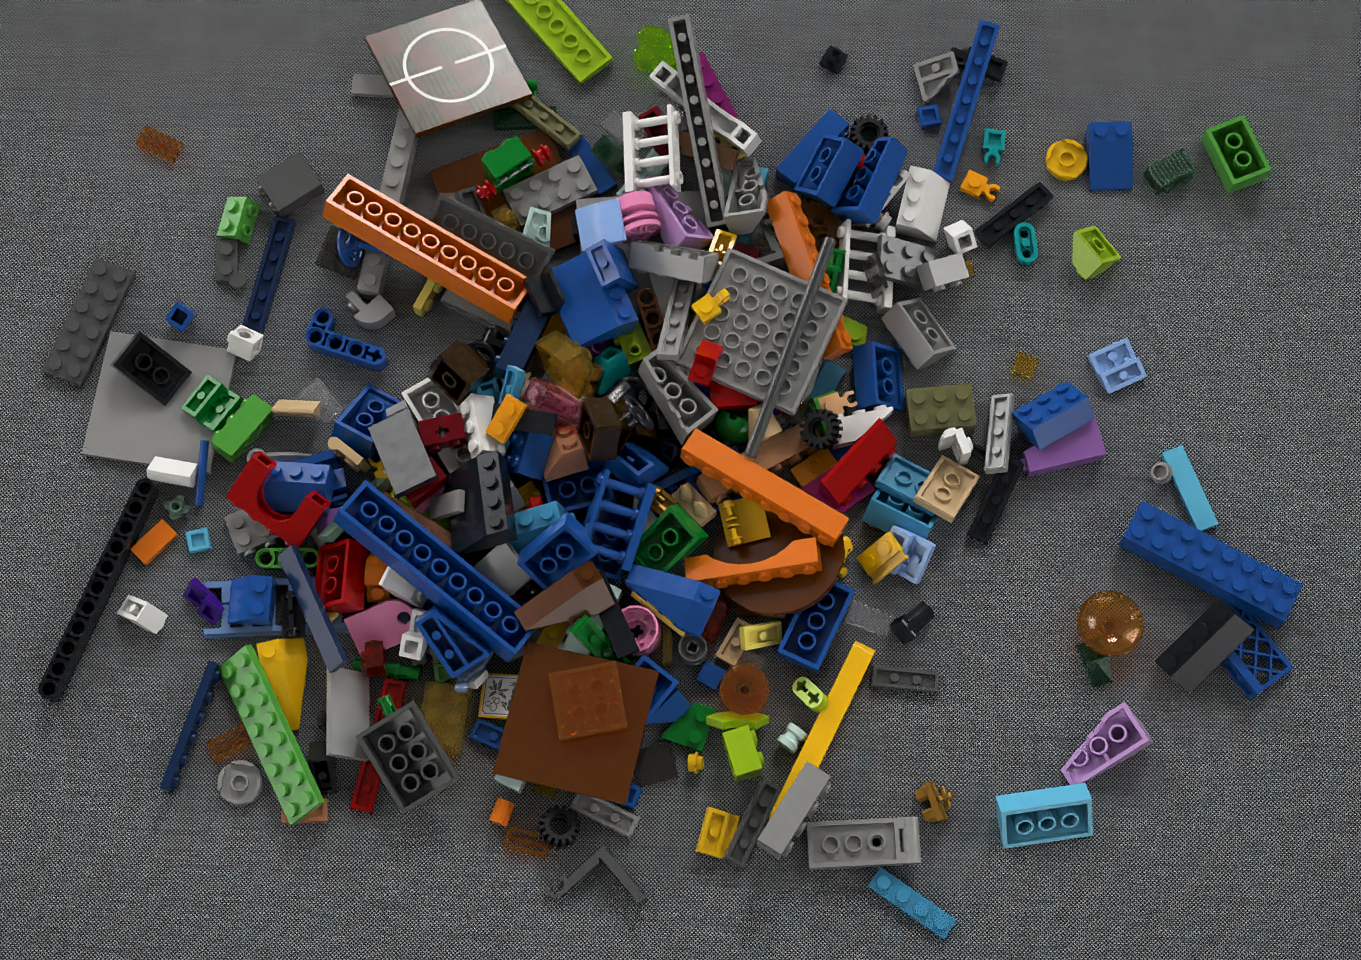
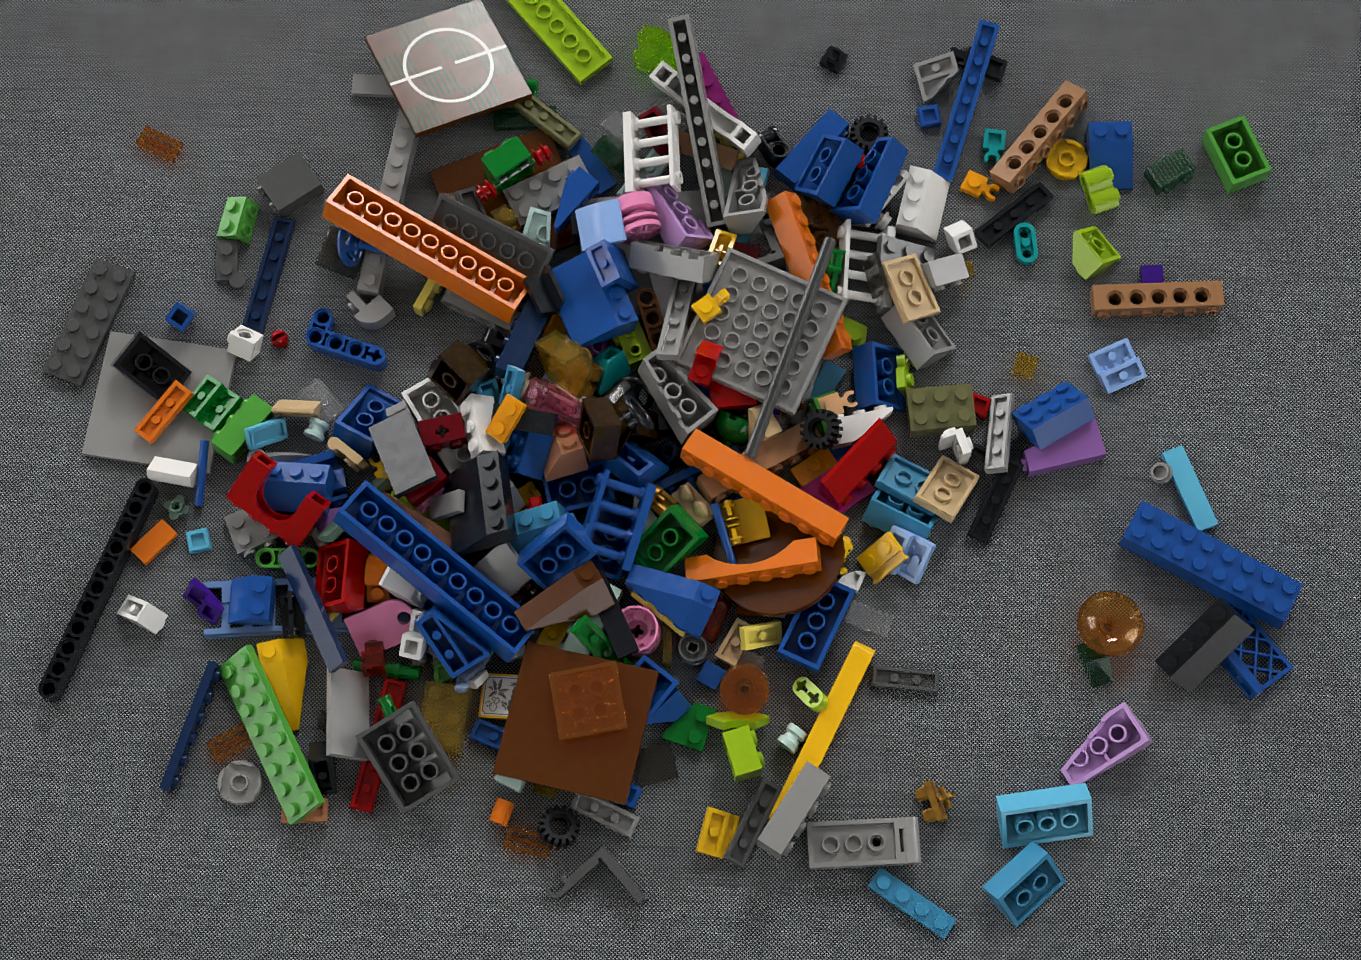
yellow plate [688,752,704,774] -> none
black piece [889,601,935,644] -> none
none -> orange plate [134,380,194,445]
none -> medium azure tile [244,416,288,451]
none -> red hinge [271,330,289,349]
none -> light aqua wheel [303,417,330,442]
none -> blue slope [554,166,599,235]
none -> blue bar [710,502,737,564]
none -> black piece [756,126,789,168]
none -> white tile [838,571,866,594]
none -> tan tile [878,253,941,324]
none -> lime plate [896,354,914,395]
none -> red tile [973,393,991,421]
none -> dark azure slope [982,841,1066,927]
none -> medium nougat brick [990,80,1089,194]
none -> lime brick [1079,165,1121,214]
none -> medium nougat brick [1089,280,1225,319]
none -> dark purple tile [1140,265,1164,283]

